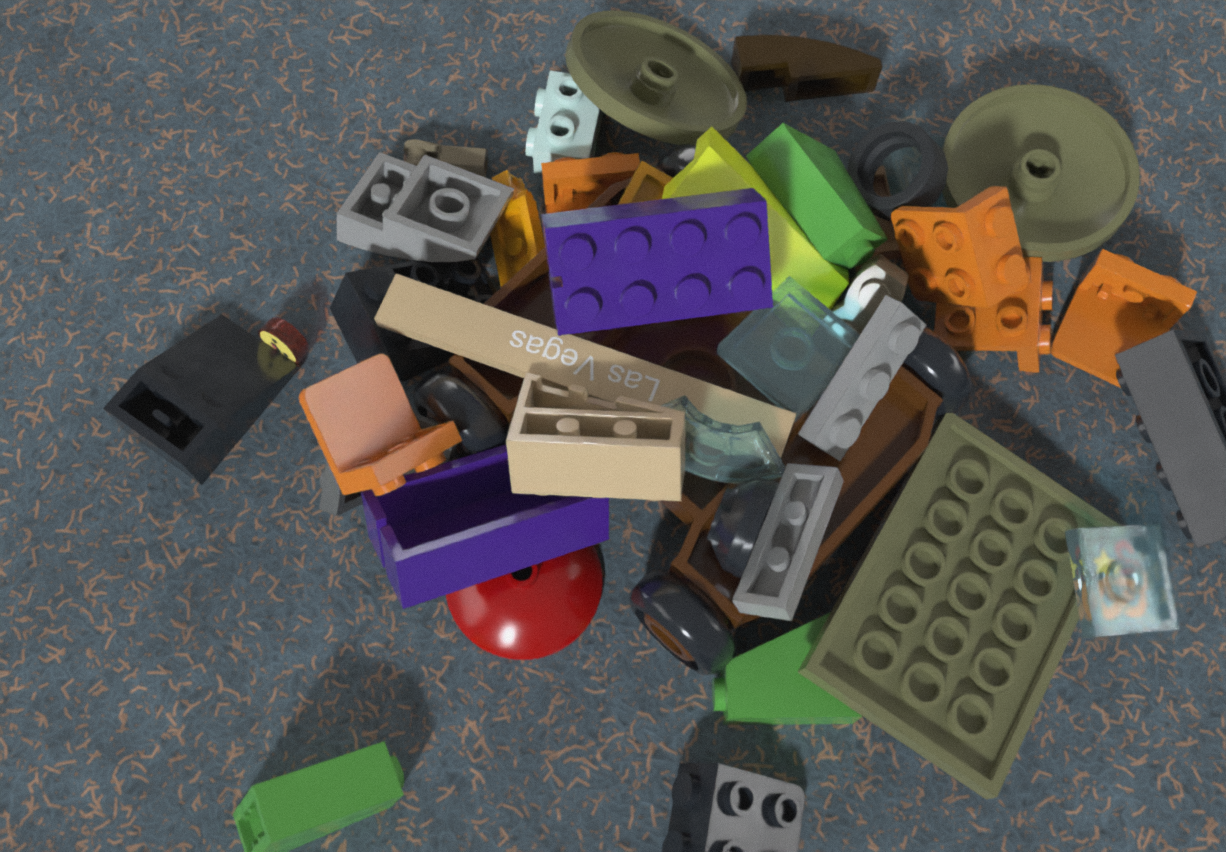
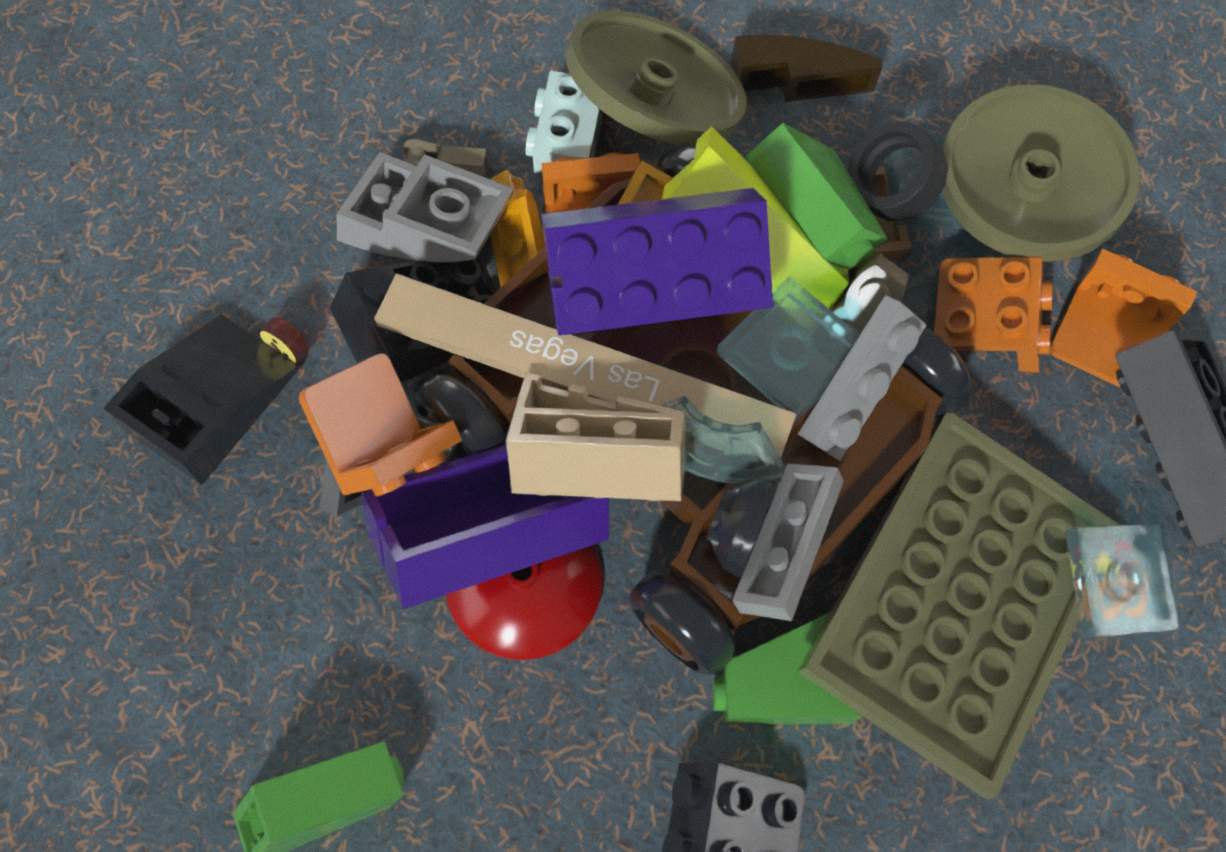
orange bracket [891,186,1029,308] -> none

